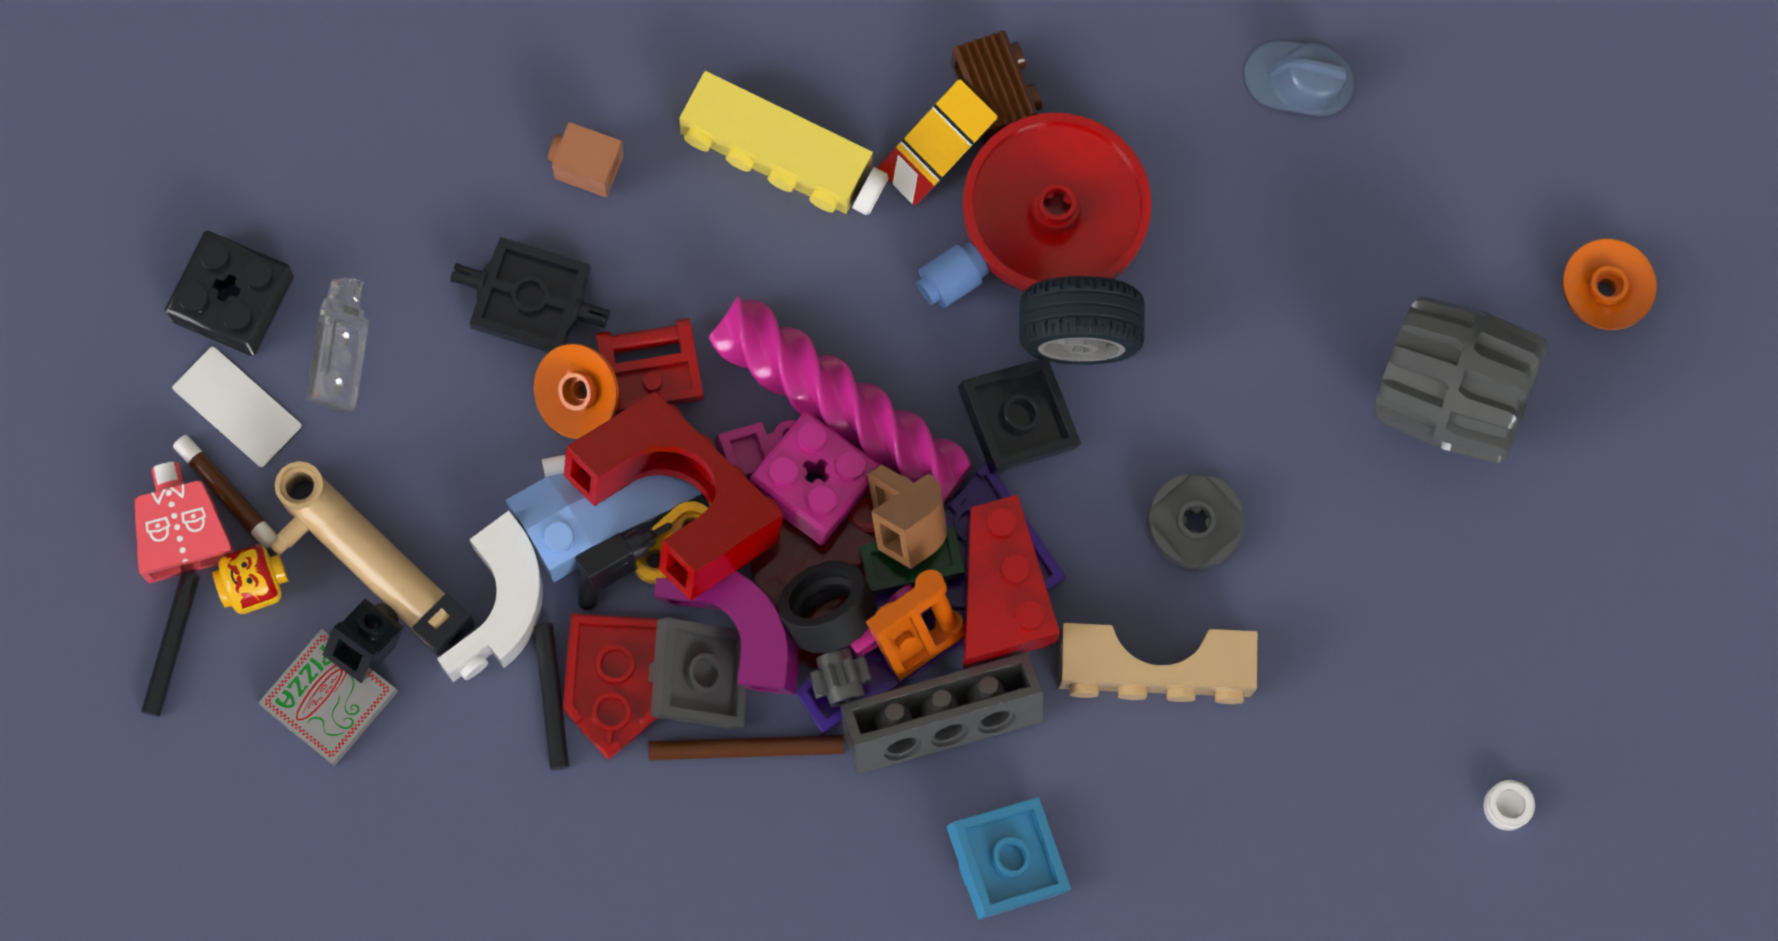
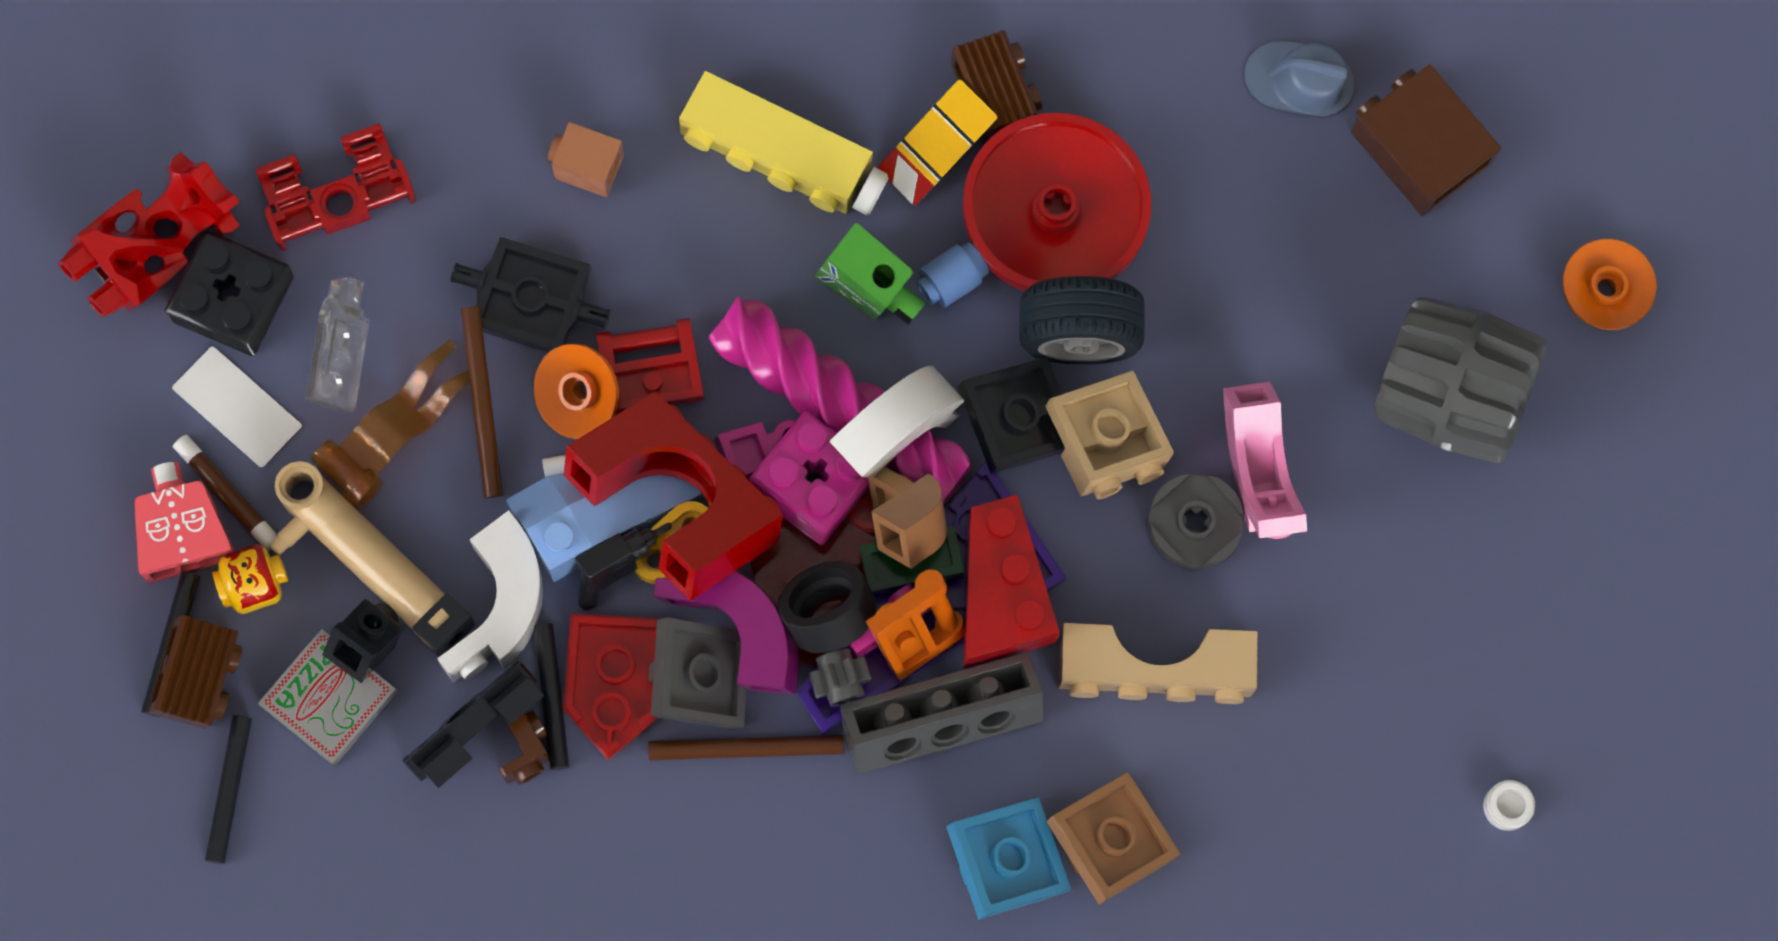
none -> red hips [57,152,240,318]
none -> reddish brown brick [147,615,242,729]
none -> black bar [205,715,252,864]
none -> red piece [255,123,416,250]
none -> clear orange flag [311,340,470,509]
none -> black piece [402,660,544,788]
none -> reddish brown bar [461,306,503,498]
none -> reddish brown bracket [499,710,549,785]
none -> bright green torso [814,223,926,325]
none -> white arch [830,366,965,478]
none -> tan plate [1045,371,1174,499]
none -> medium nougat hinge [1046,772,1181,905]
none -> bright pink arch [1223,381,1307,539]
none -> reddish brown brick [1351,64,1502,216]

